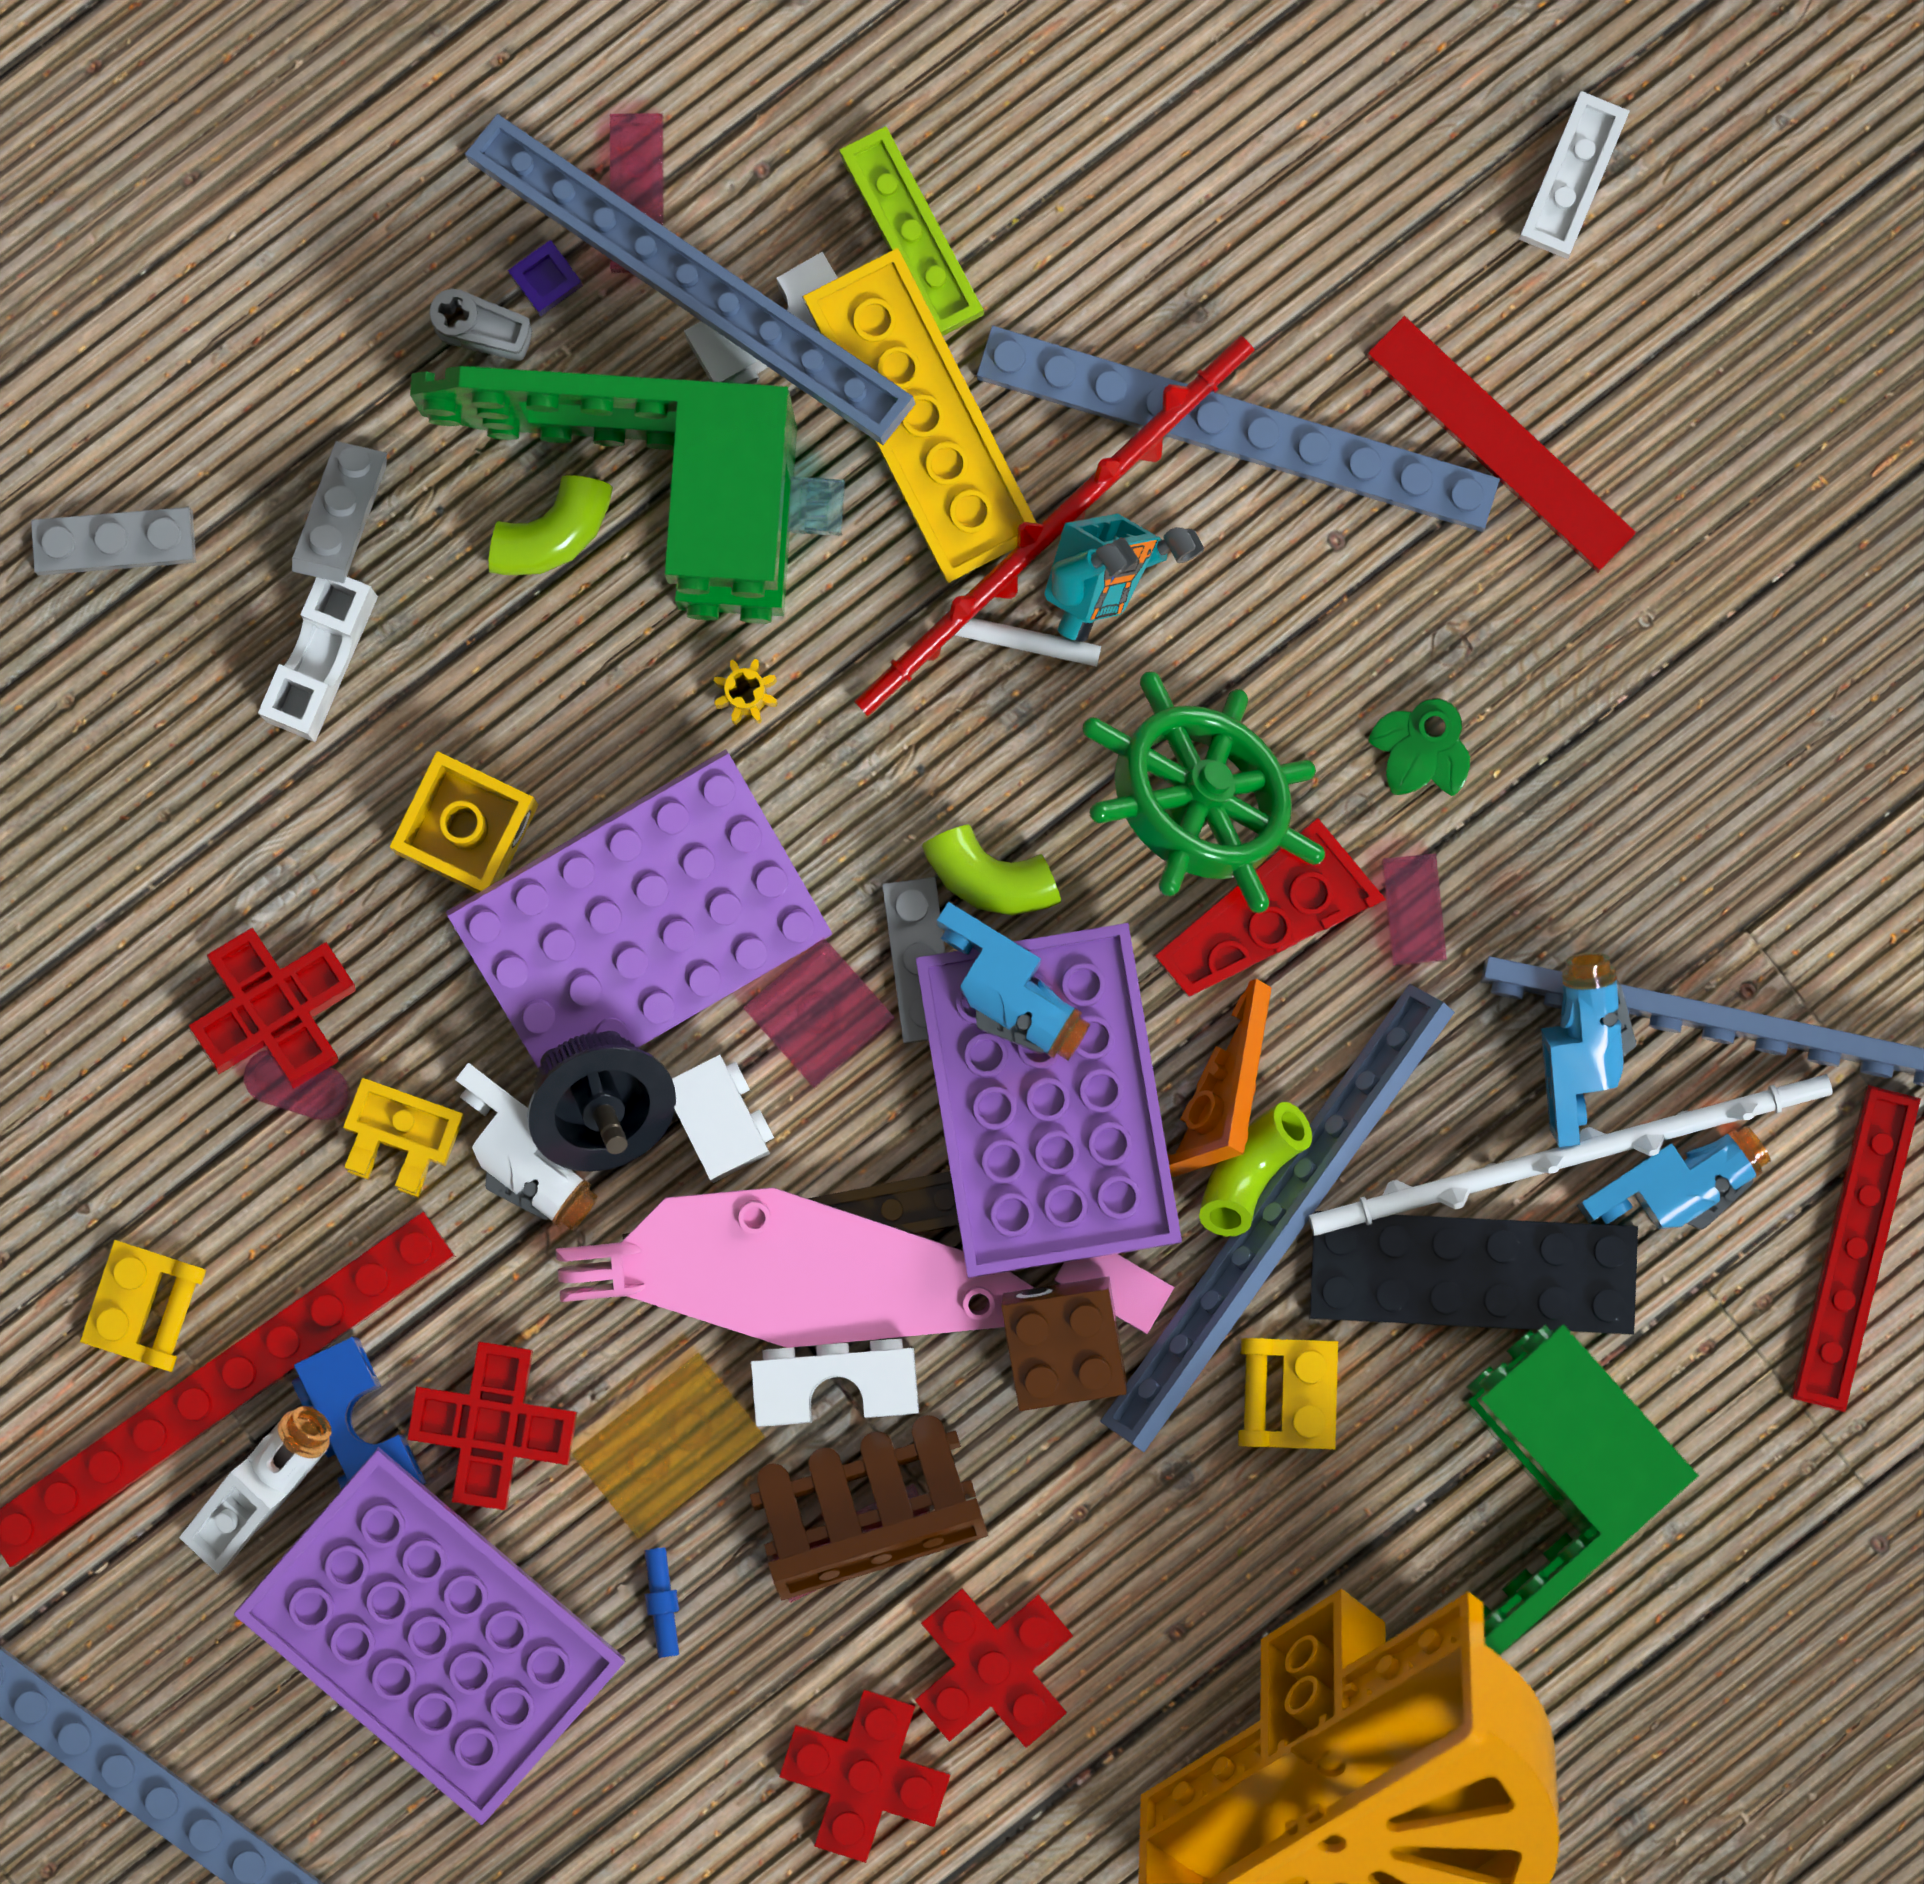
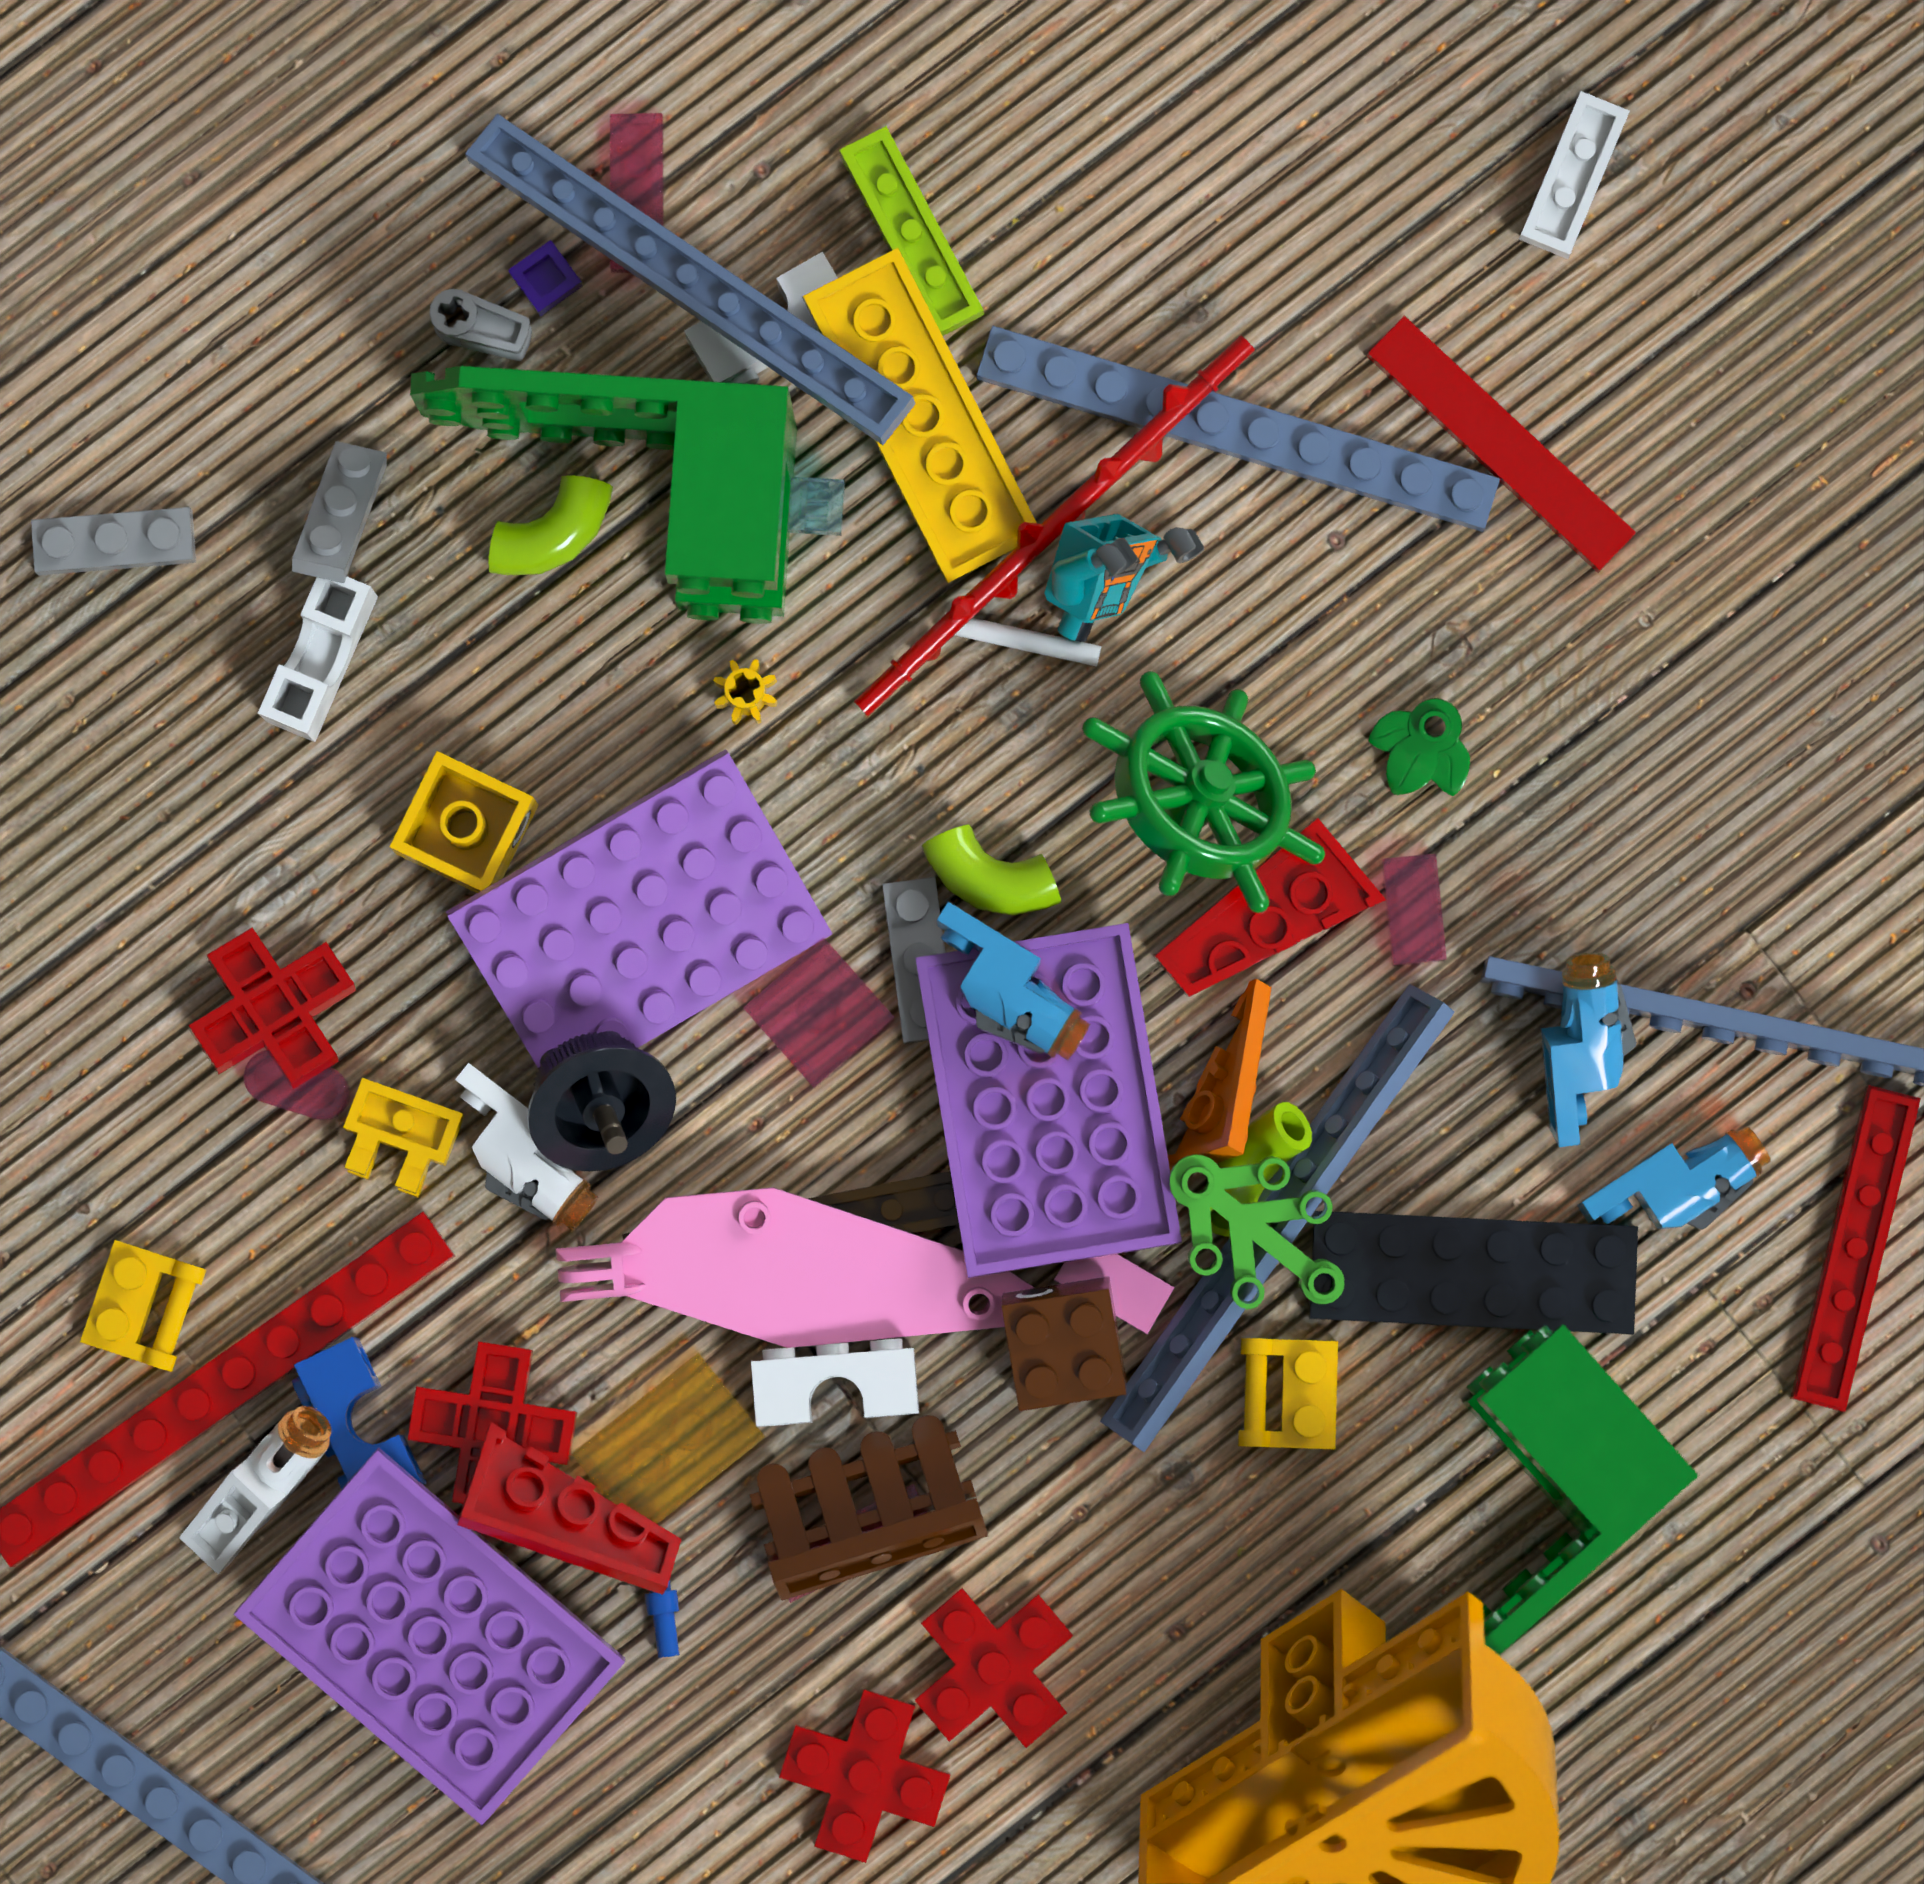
white brick [672,1055,774,1183] -> none
white plant [1309,1074,1832,1236] -> none
none -> red wing [457,1422,681,1595]
none -> bright green plant [1169,1154,1345,1309]

